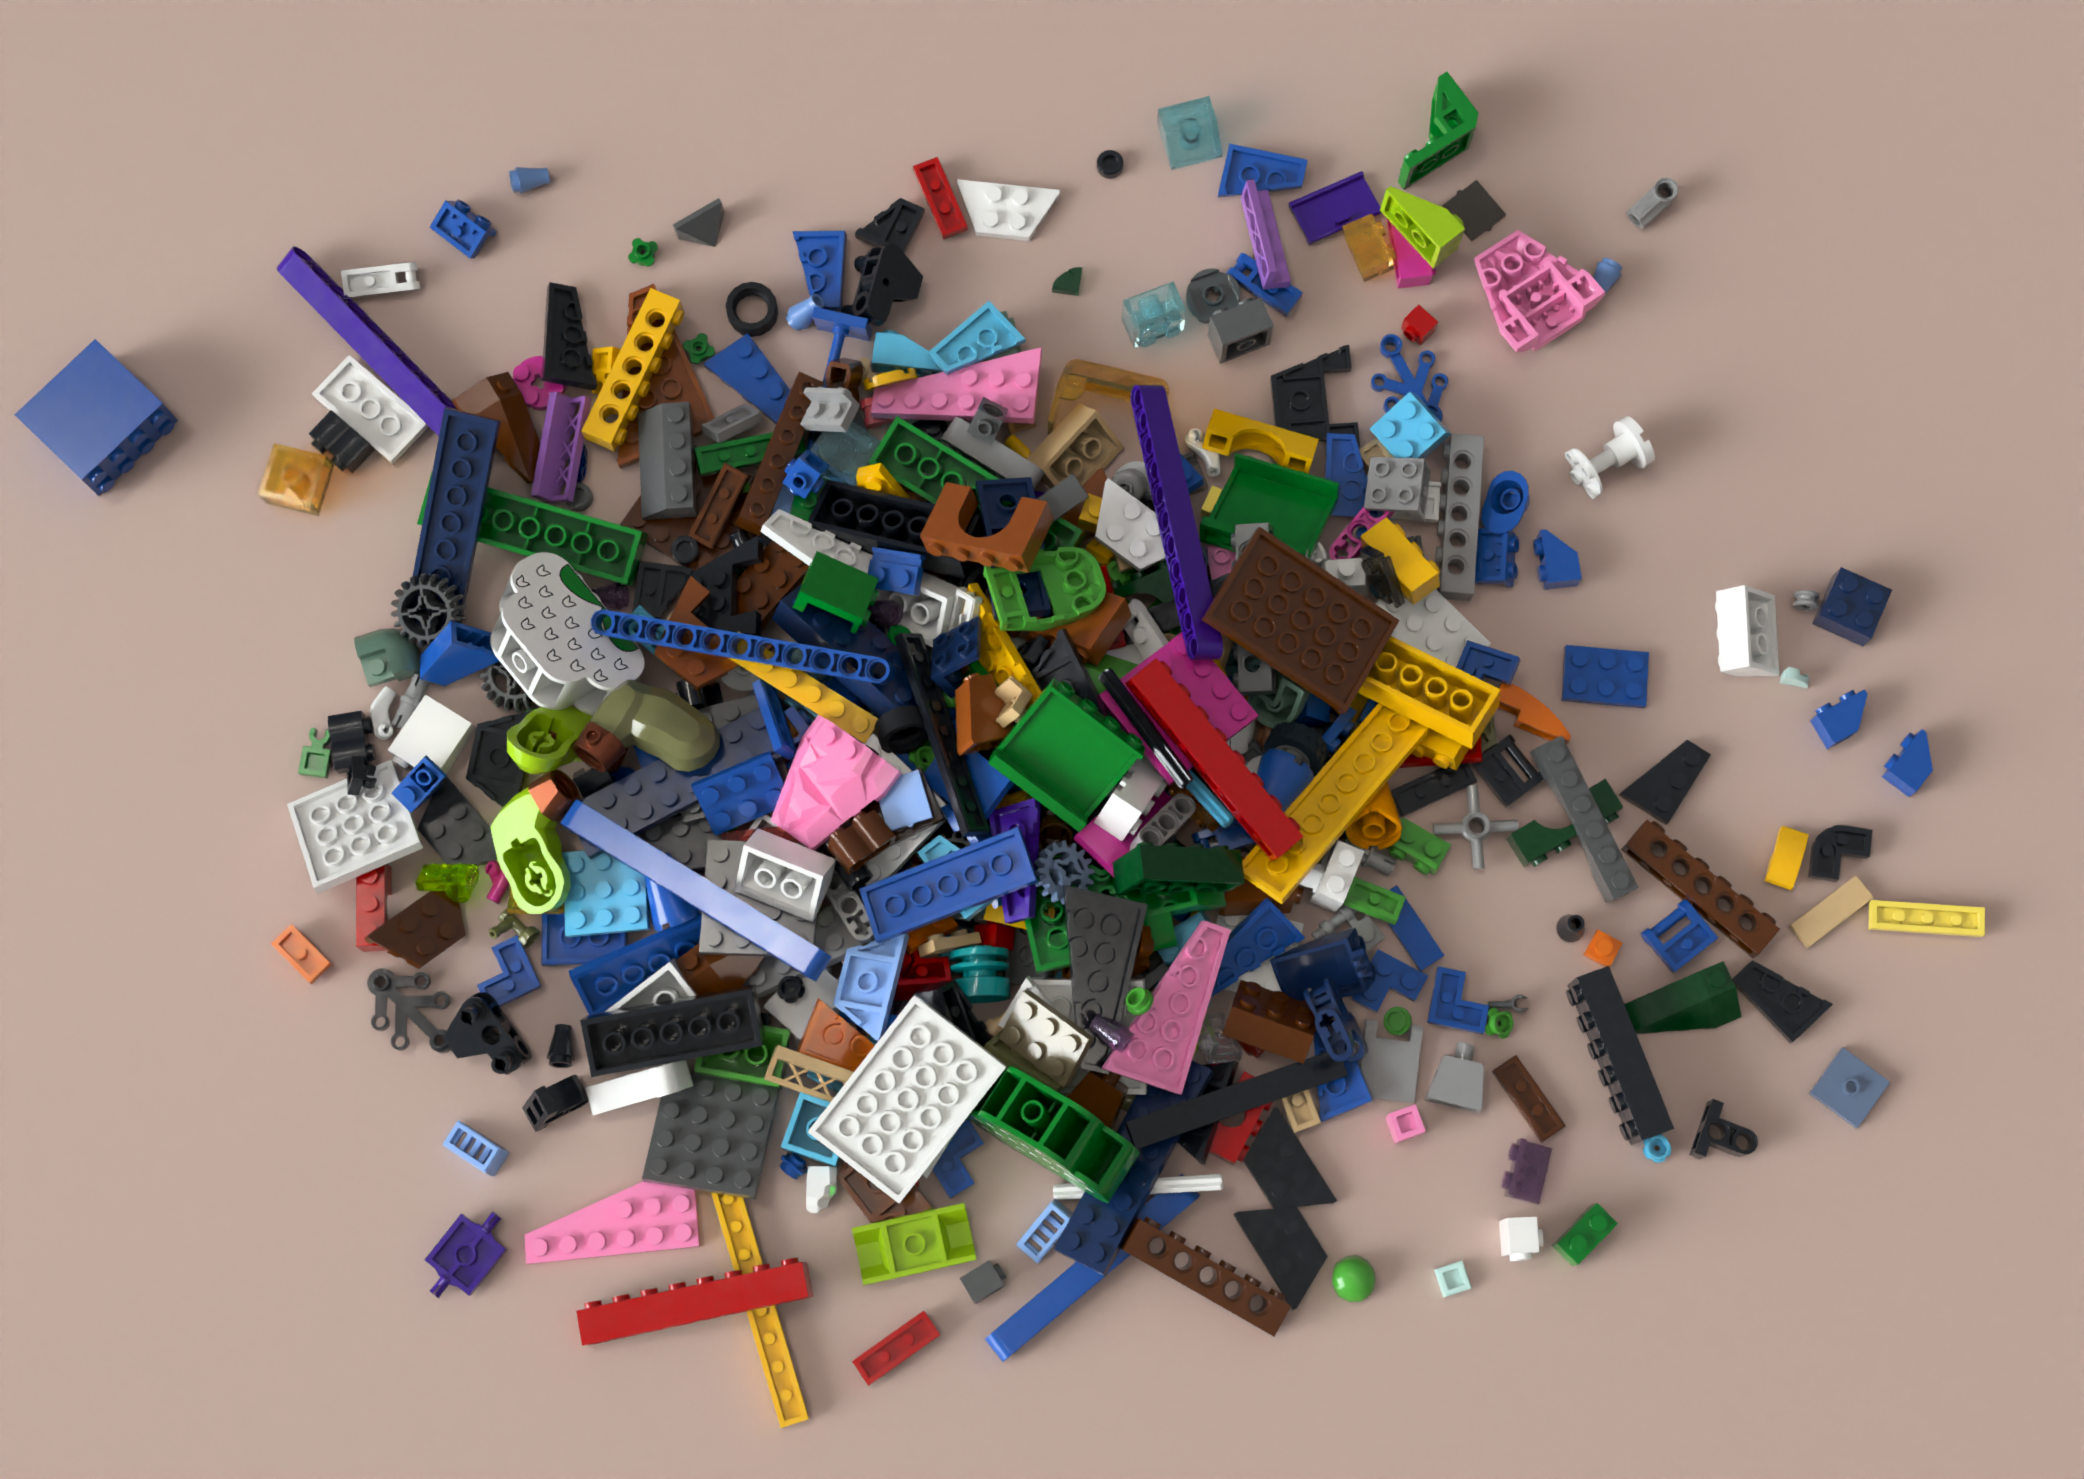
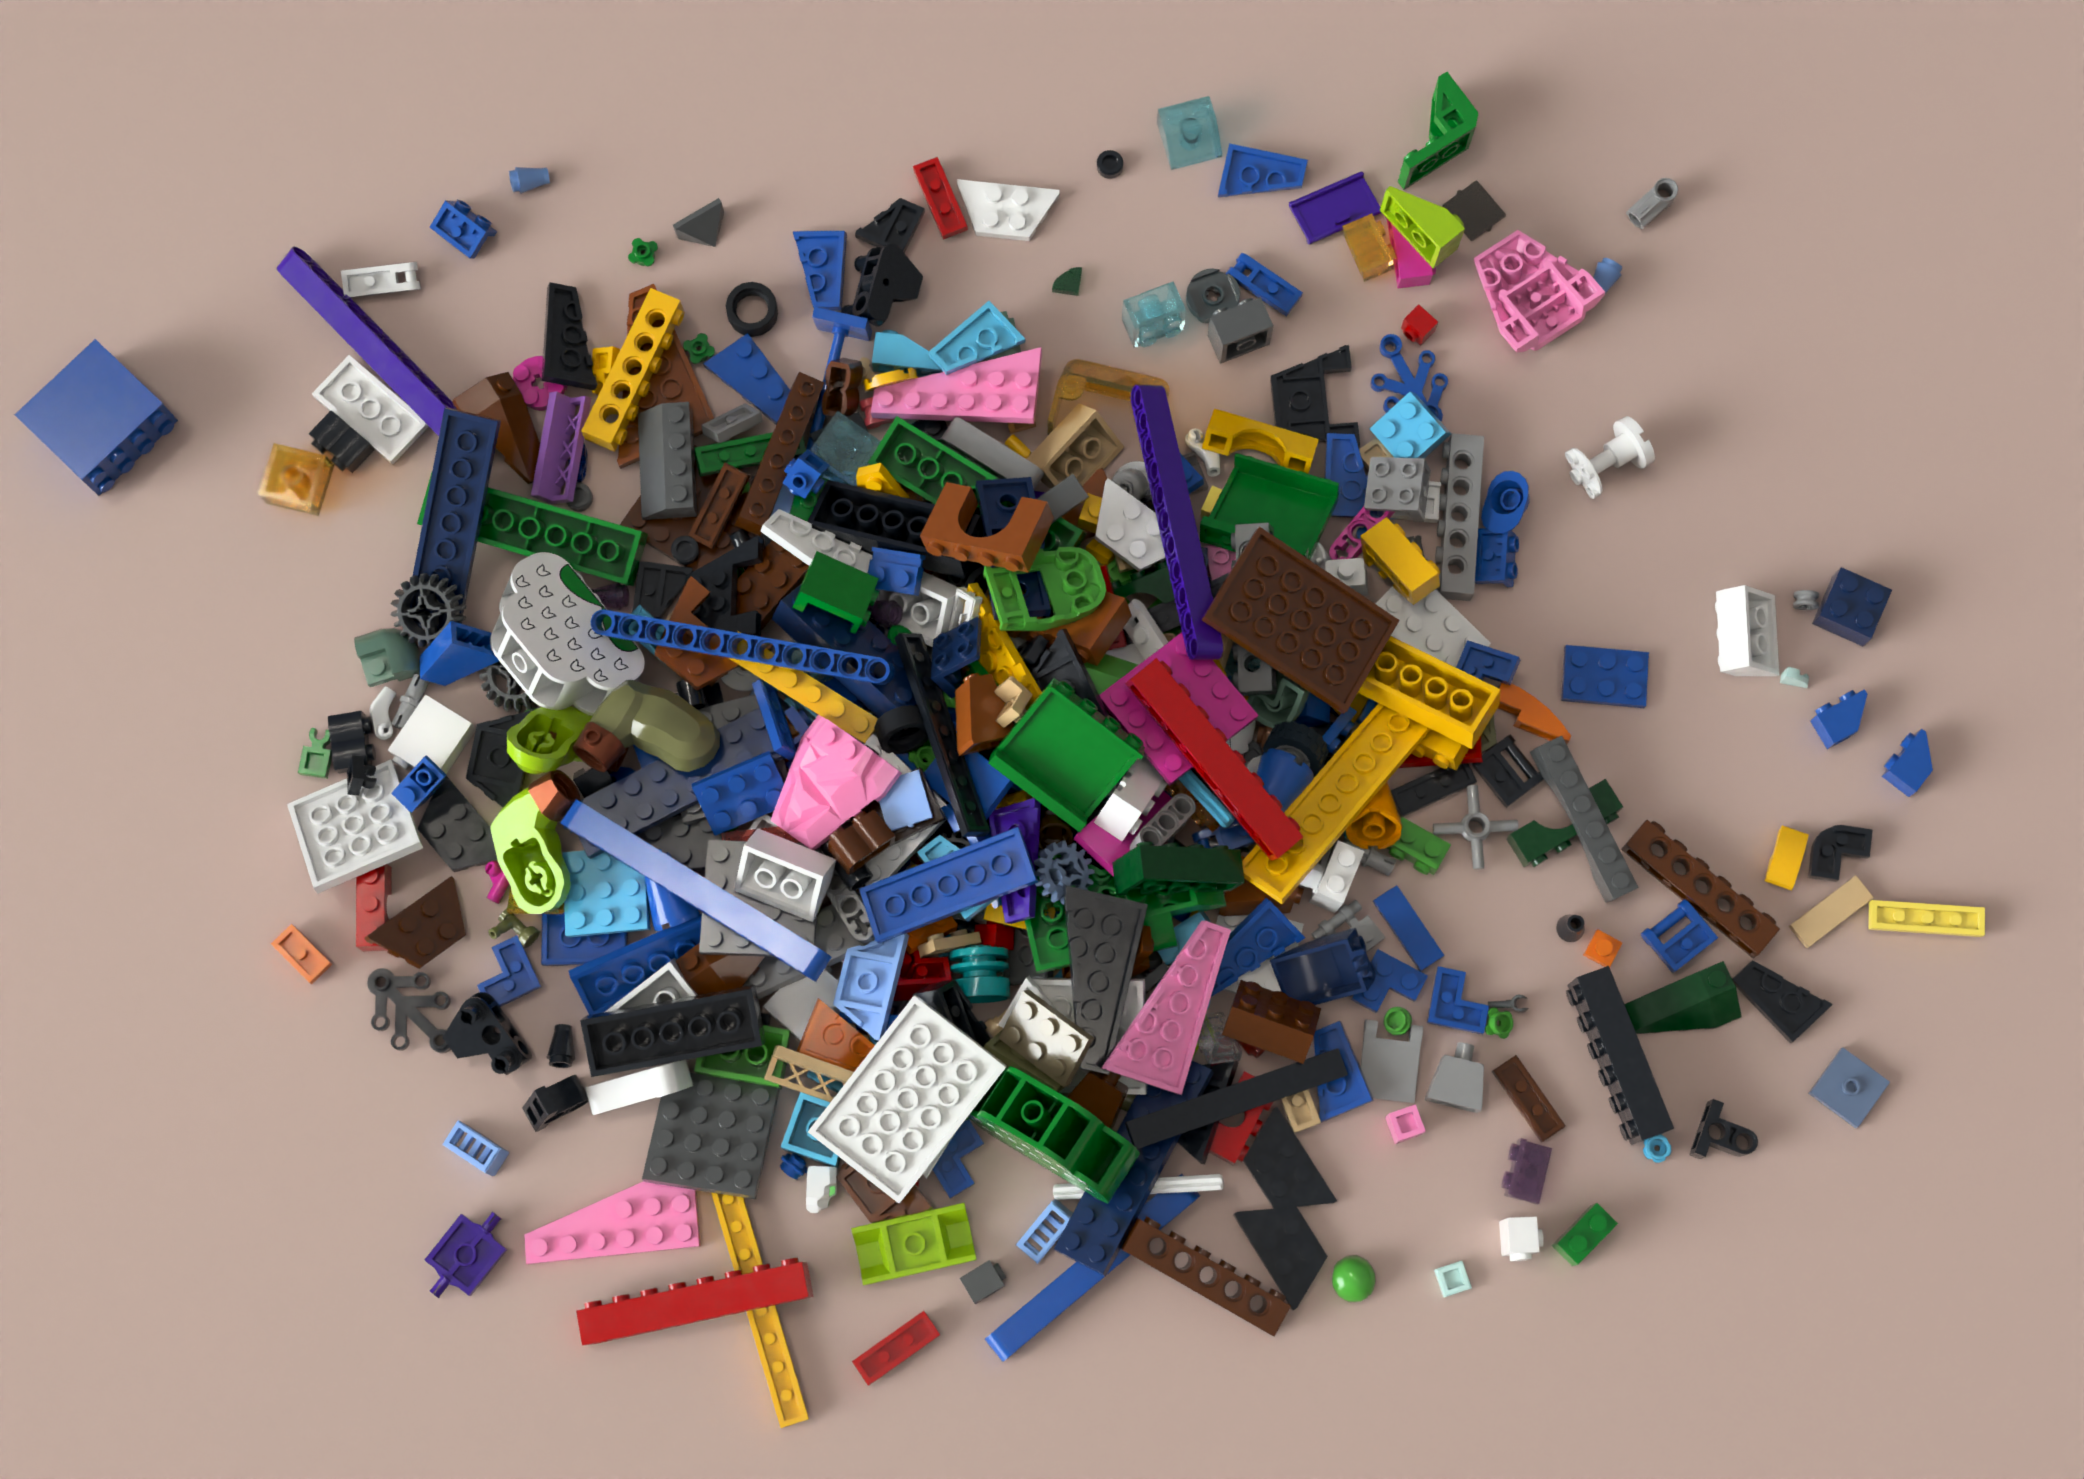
clear neon green plate [415,863,480,903] -> none
black plate [777,976,805,1003] -> none
medium blue cone [786,294,824,331] -> none
light grey bracket [800,386,860,432] -> none
dark grey brick [967,397,1008,444] -> none
clear purple cone [1089,1014,1134,1053] -> none
black axle [1099,668,1193,789] -> none
bright green plate [1125,987,1154,1016] -> none
medium lavender fence [1240,180,1291,290] -> none
dark blue piece [1303,977,1368,1062] -> none
bright green plate [1342,877,1406,925] -> none
clear smoke plate [1359,545,1405,608] -> none
blue slope [1533,529,1582,590] -> none
black wing [1619,740,1711,825] -> none

